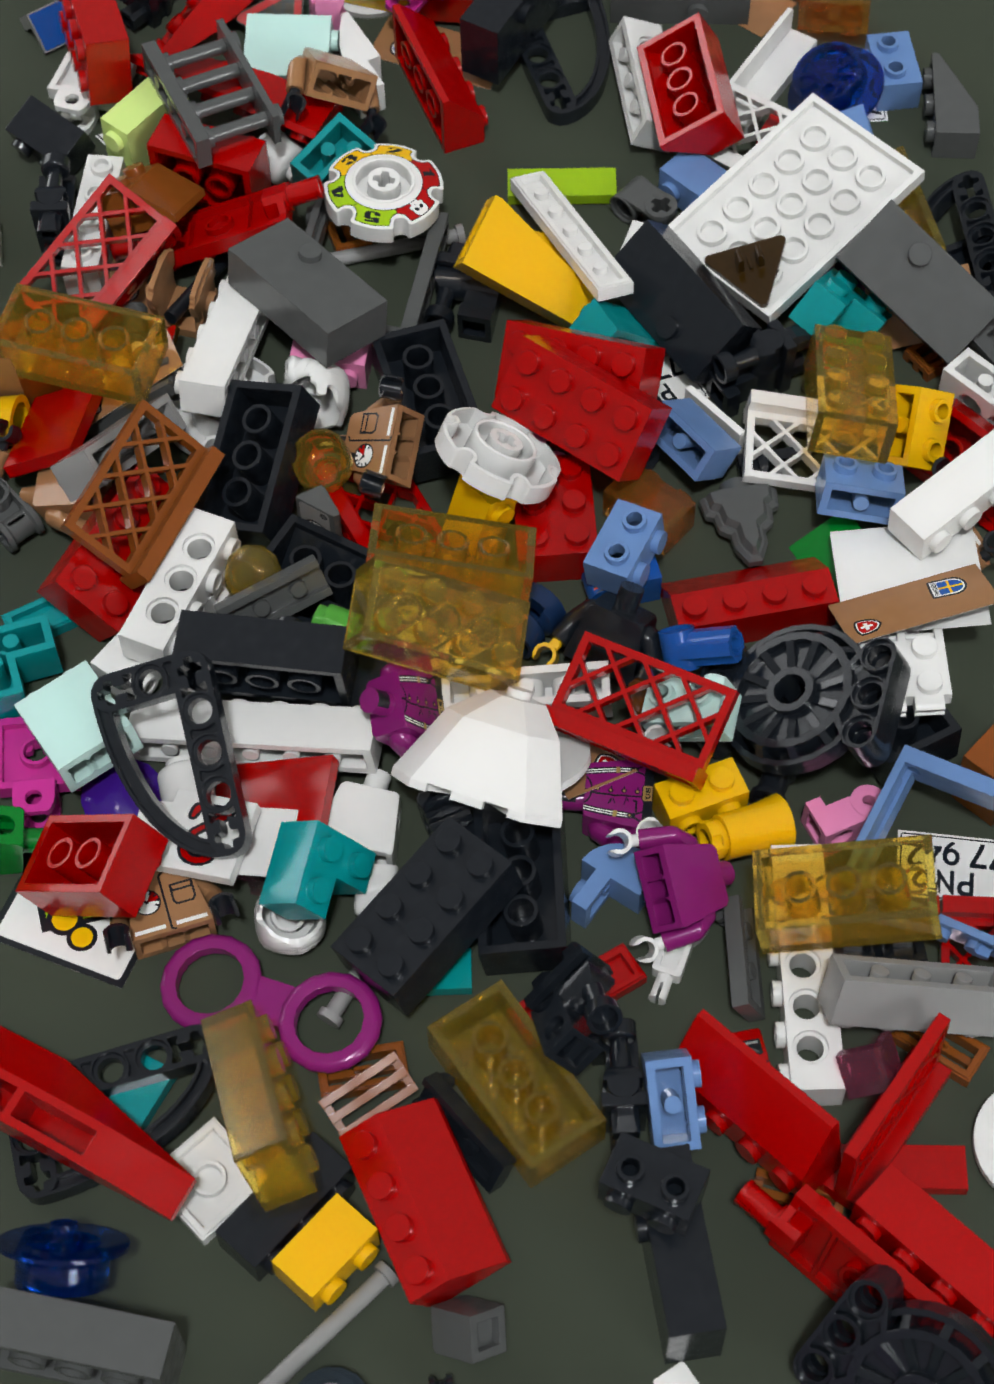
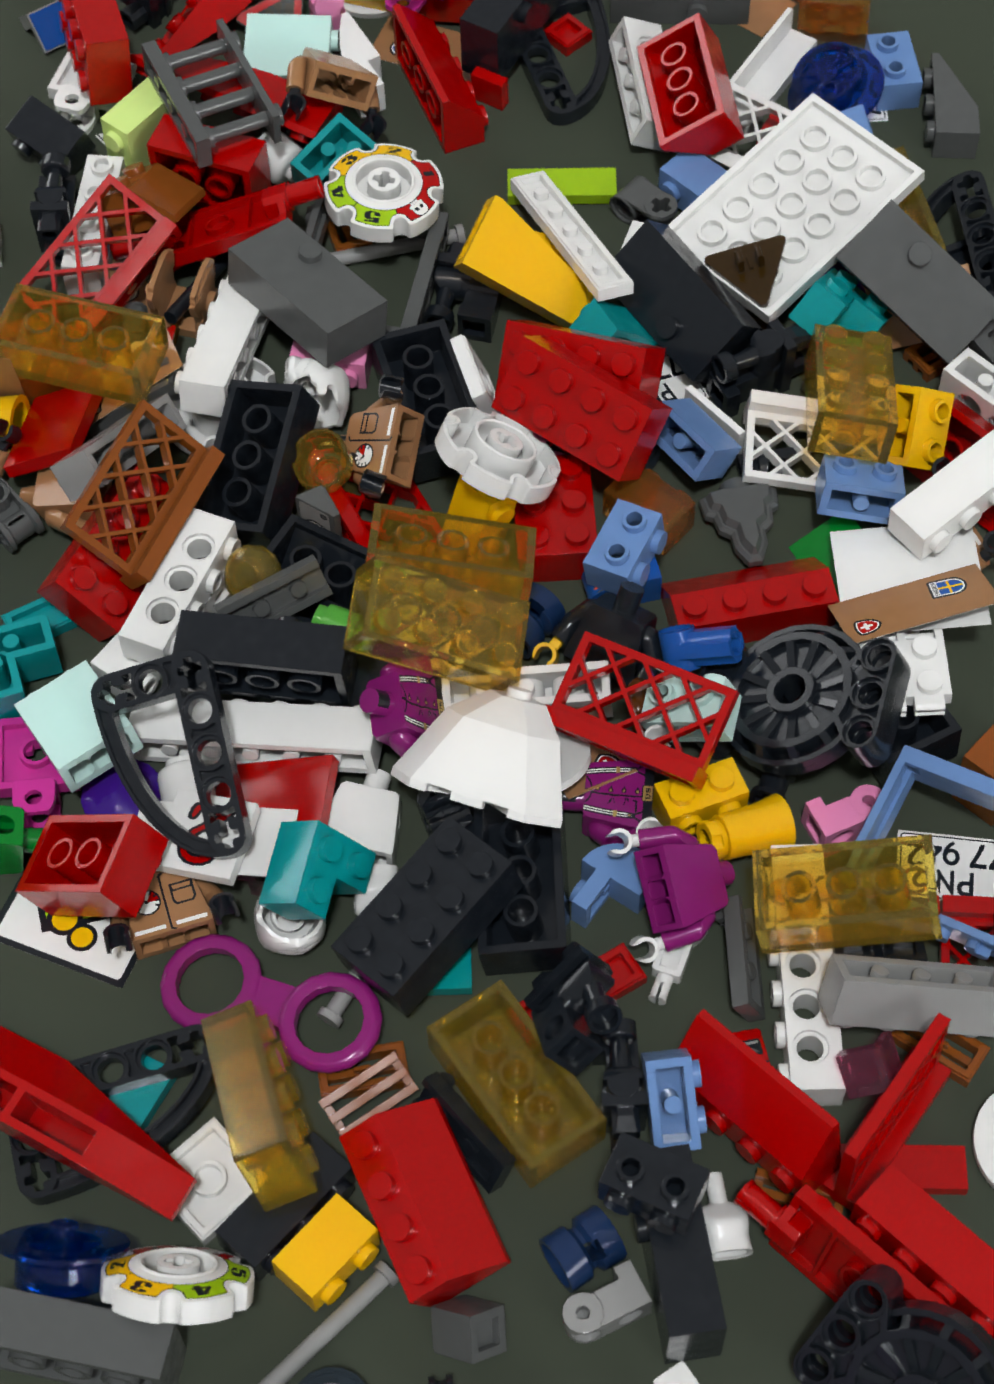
none -> white piece [99,1245,255,1325]
none -> white tile [450,334,505,416]
none -> red tile [471,66,509,111]
none -> dark blue wheel [539,1205,627,1293]
none -> red tile [544,13,592,57]
none -> light grey leg [562,1259,652,1344]
none -> white piece [702,1172,753,1261]

